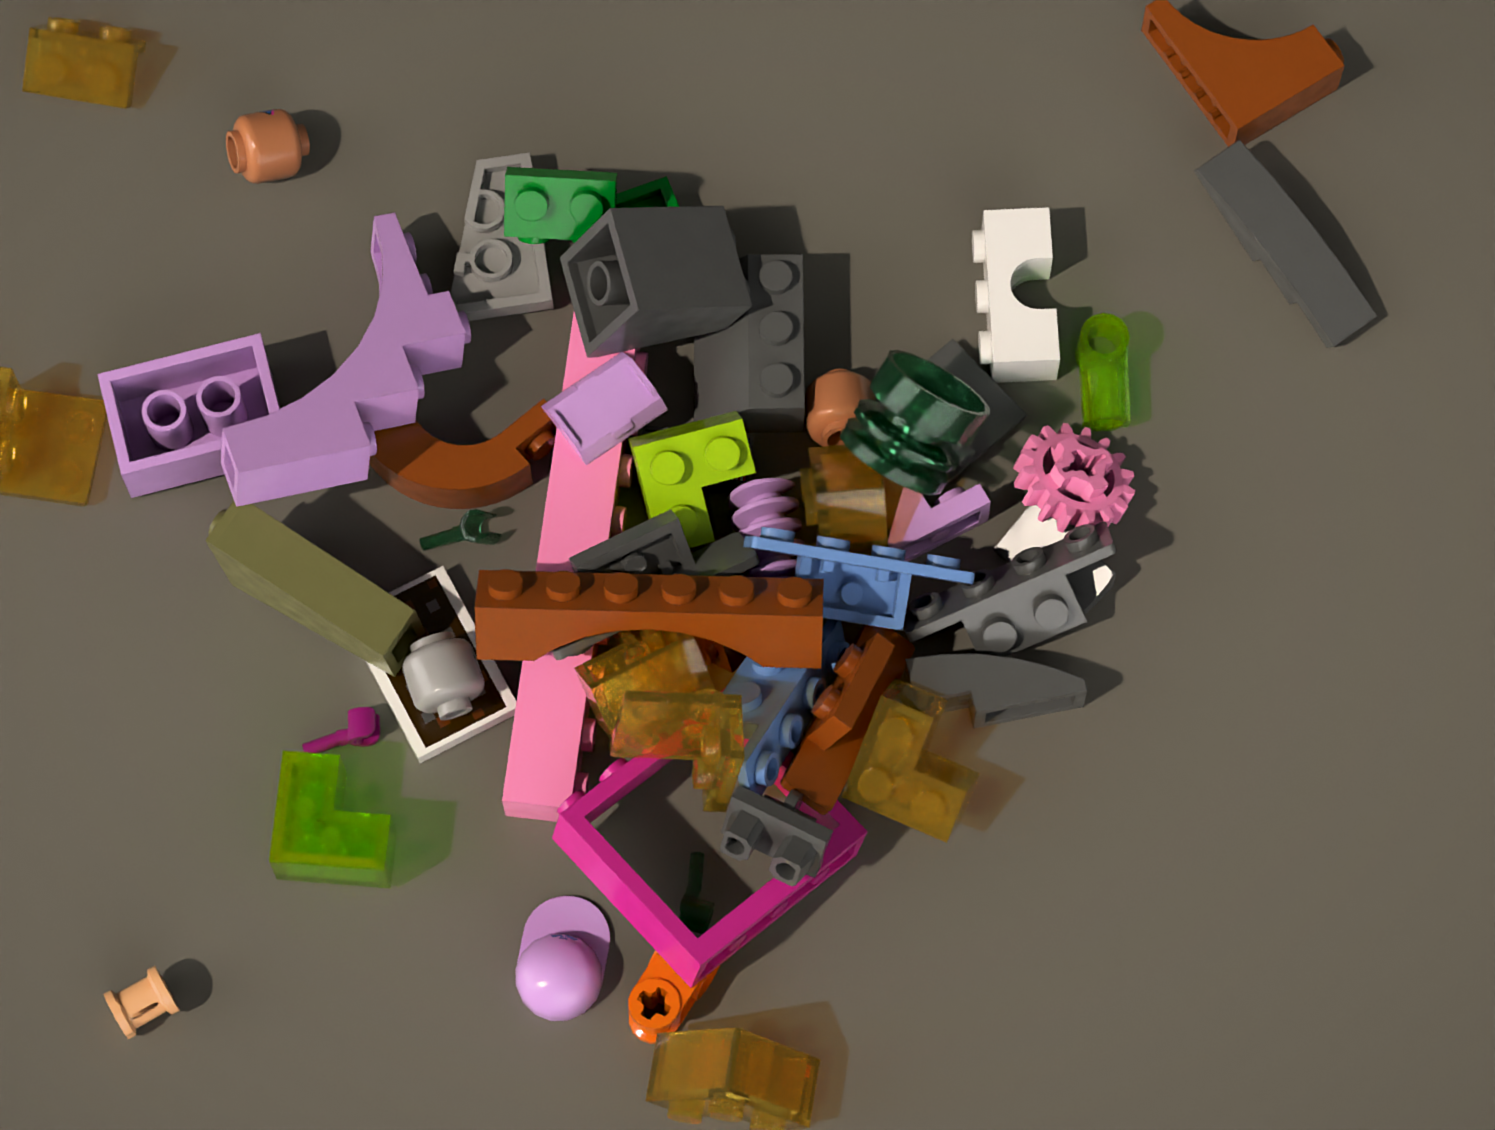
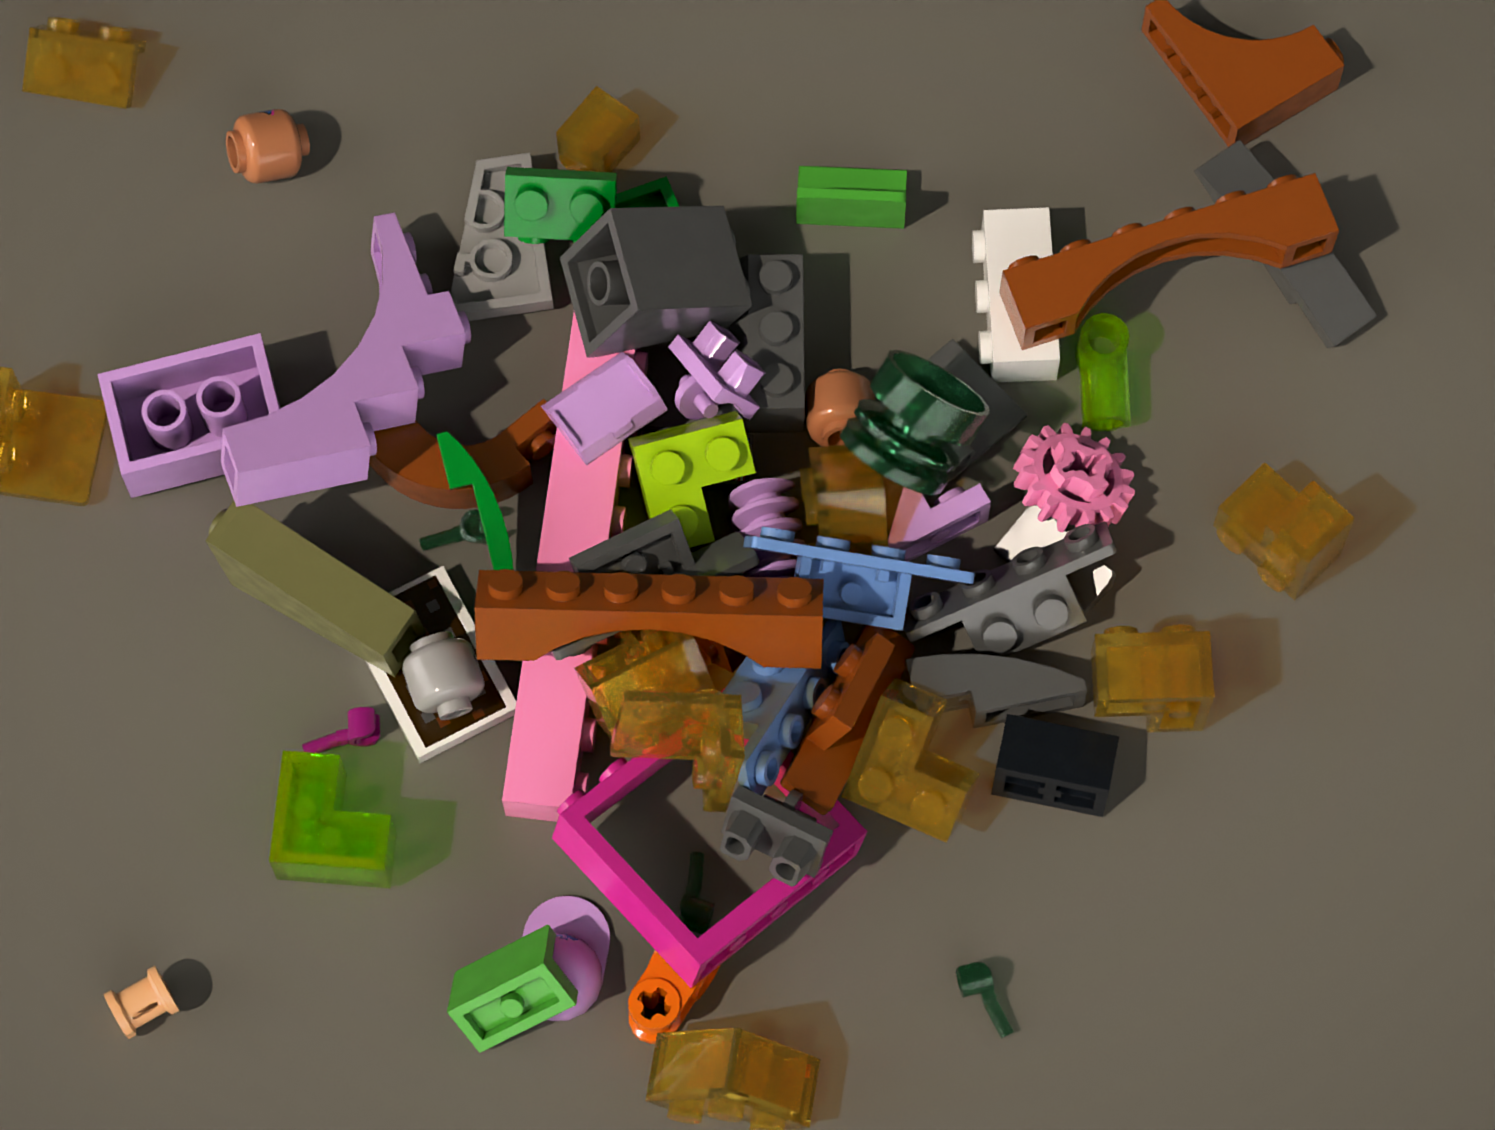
none -> green slope [436,431,514,570]
none -> bright green panel [447,925,578,1053]
none -> clear yellow brick [556,86,641,172]
none -> lavender hips [668,321,765,420]
none -> bright green panel [796,166,907,229]
none -> clear green hand [955,962,1014,1039]
none -> black hinge [991,714,1119,817]
none -> dark orange arch [999,173,1339,350]
none -> clear yellow brick [1091,624,1215,732]
none -> clear yellow brick [1213,462,1355,600]

